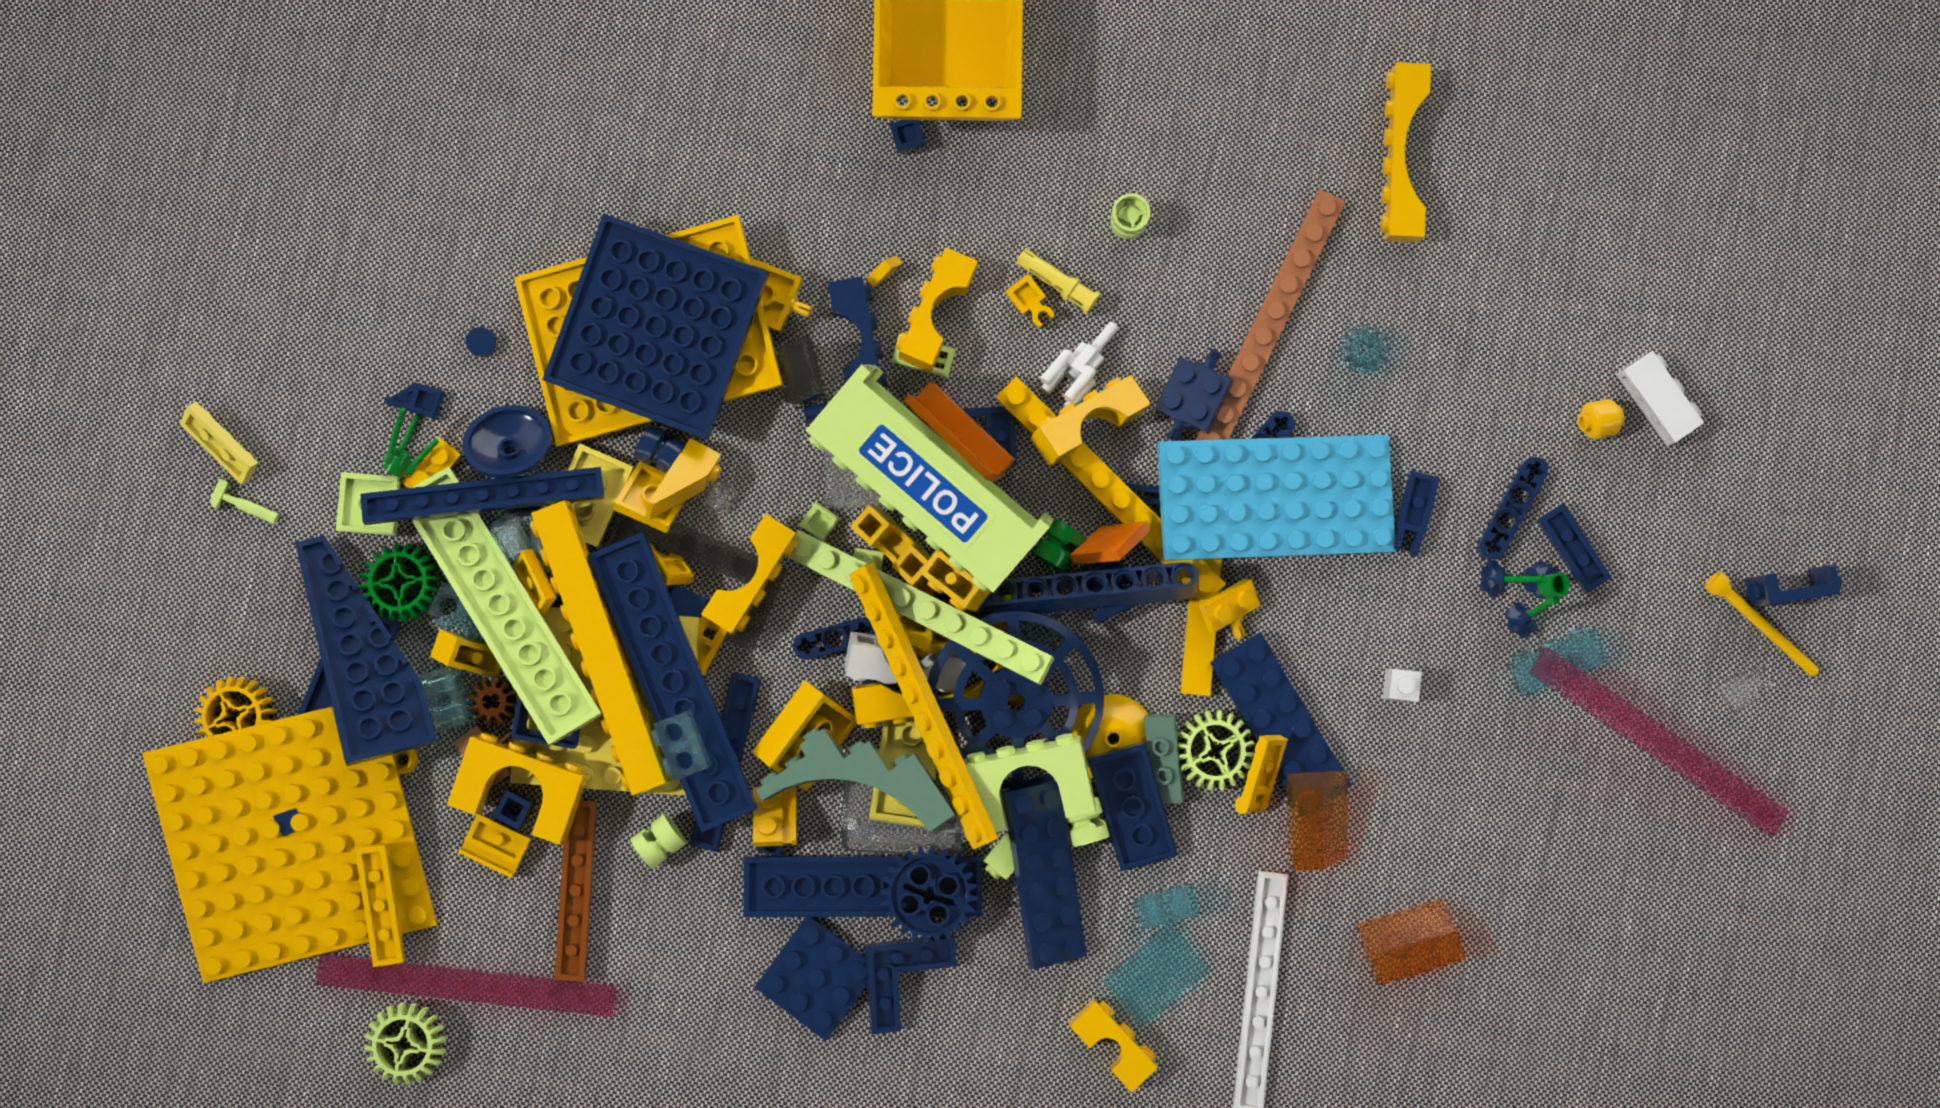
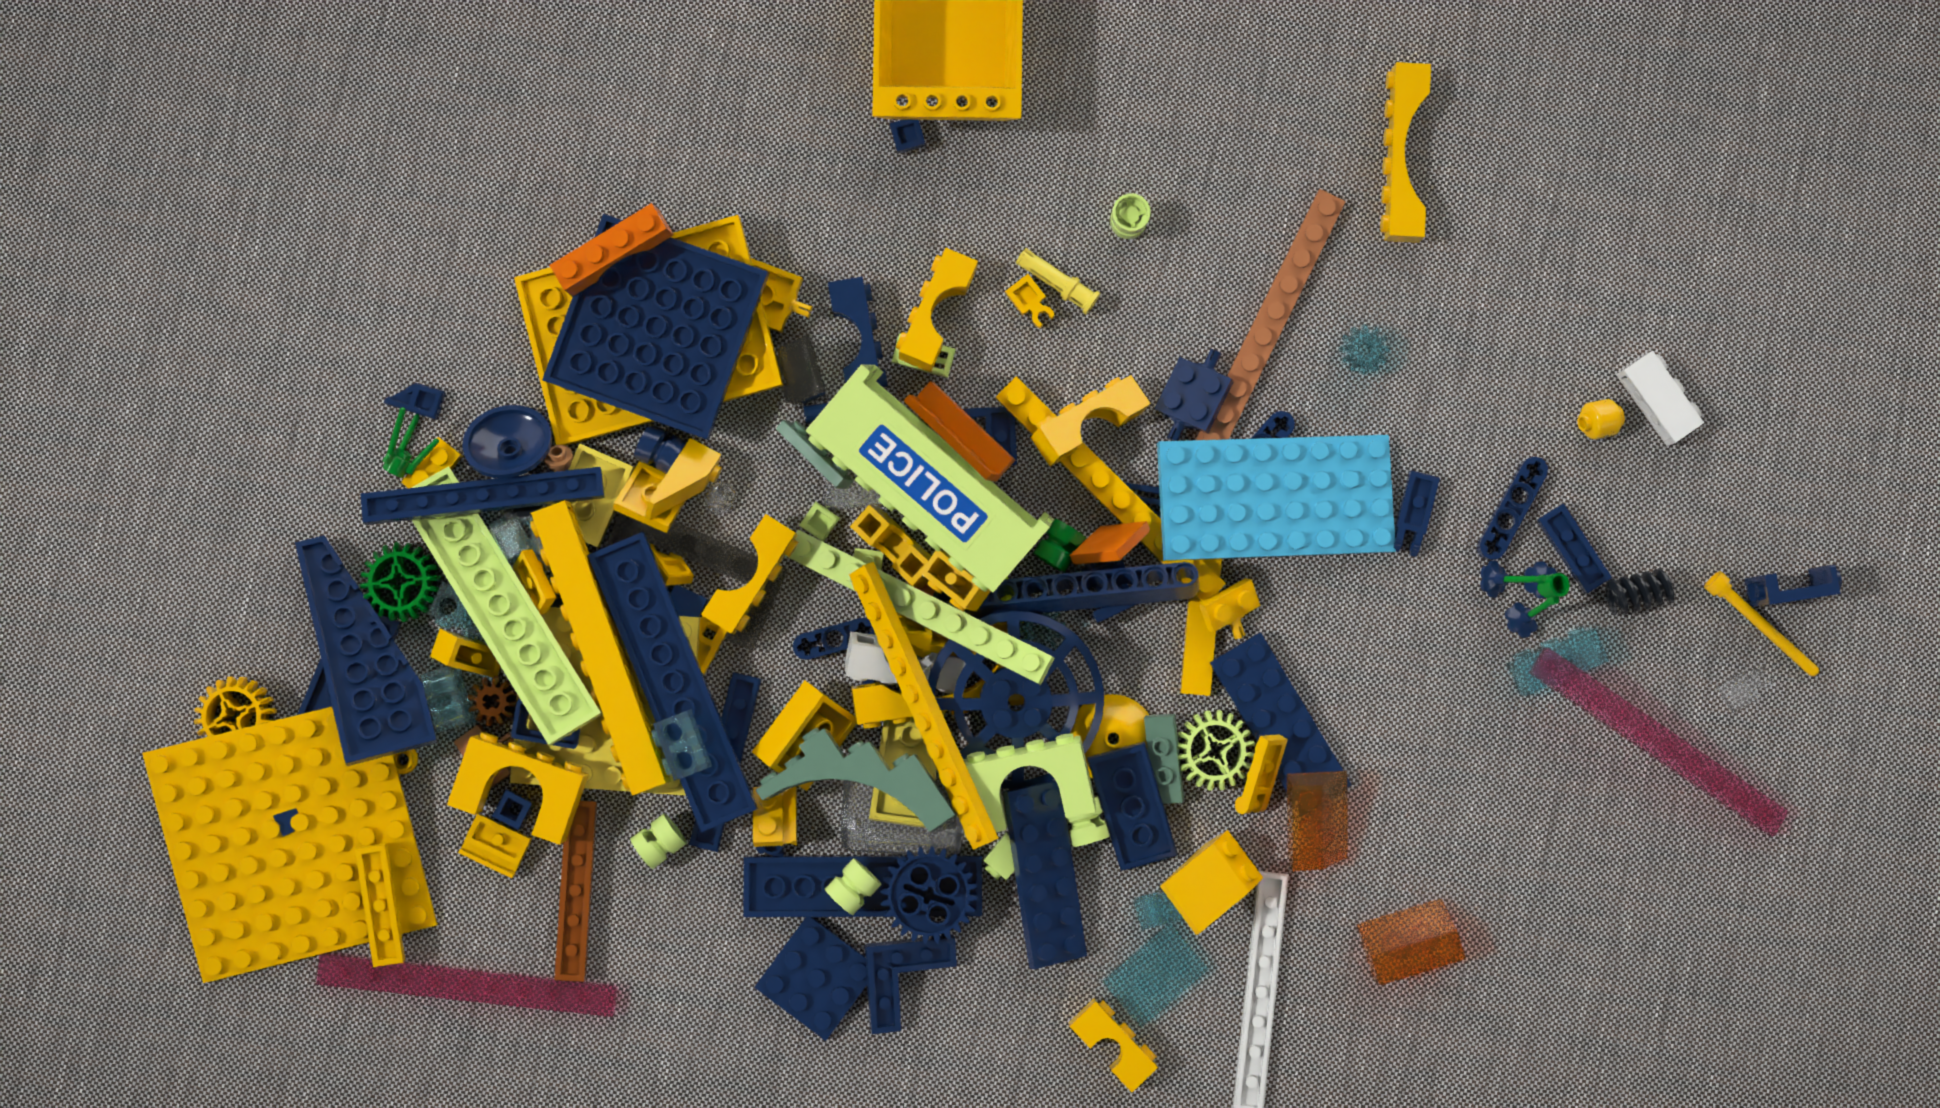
light yellow plate [180,402,258,485] -> none
yellowish green piece [211,479,280,524] -> none
yellowish green plate [336,472,402,536] -> none
yellowish green gear [364,1002,447,1085] -> none
dark blue tile [465,327,497,357] -> none
yellow tile [867,256,903,287] -> none
white plant [1040,321,1119,407] -> none
white brick [1383,669,1422,702] -> none
none -> medium nougat plate [543,445,573,472]
none -> orange arch [550,203,674,296]
none -> sand green plate [776,420,854,490]
none -> yellowish green wheel [825,858,882,915]
none -> yellow slope [1160,830,1263,935]
none -> black piece [1606,568,1674,616]

